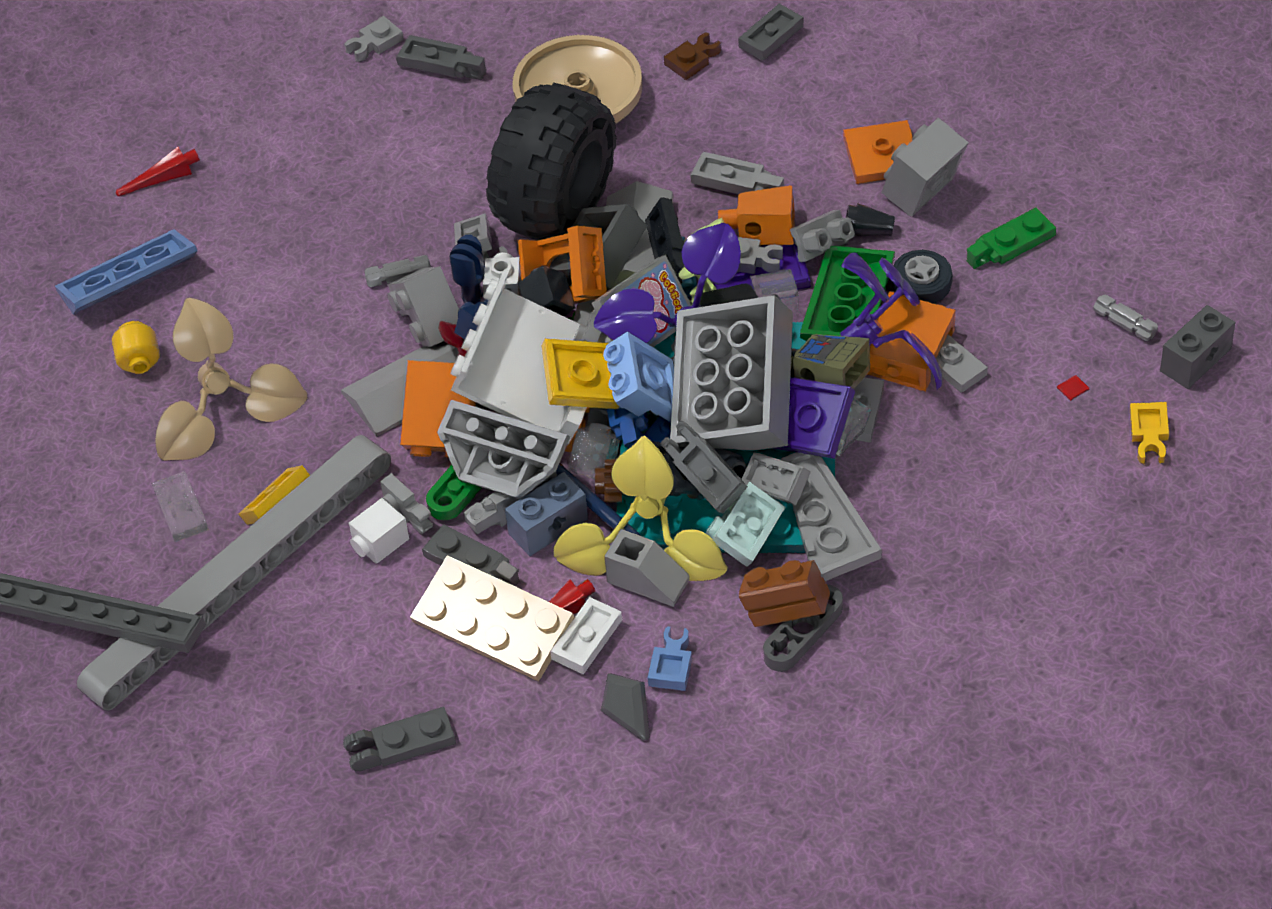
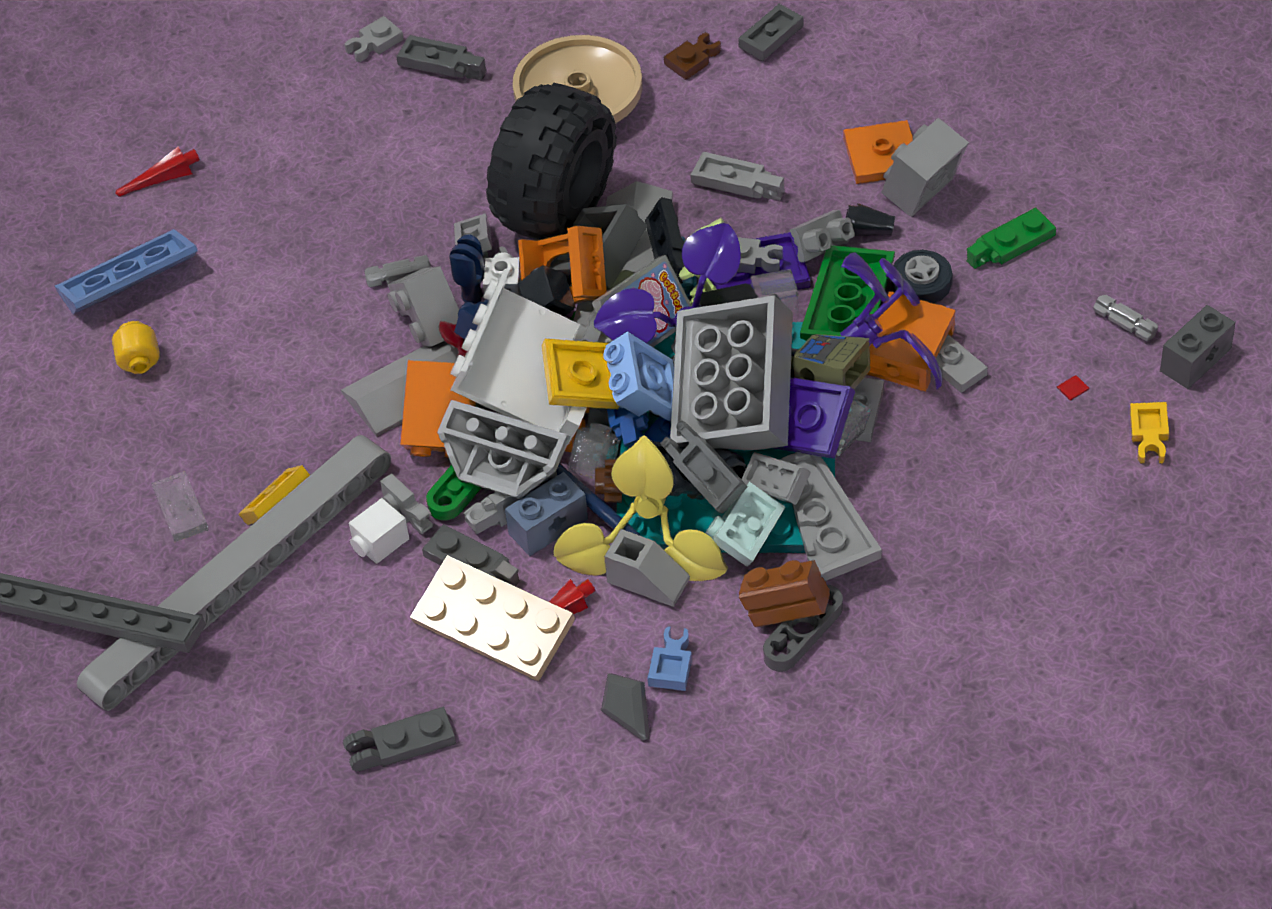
tan plant [155,298,307,461] -> none
white plate [550,597,622,675] -> none
orange torso [718,186,795,245] -> none

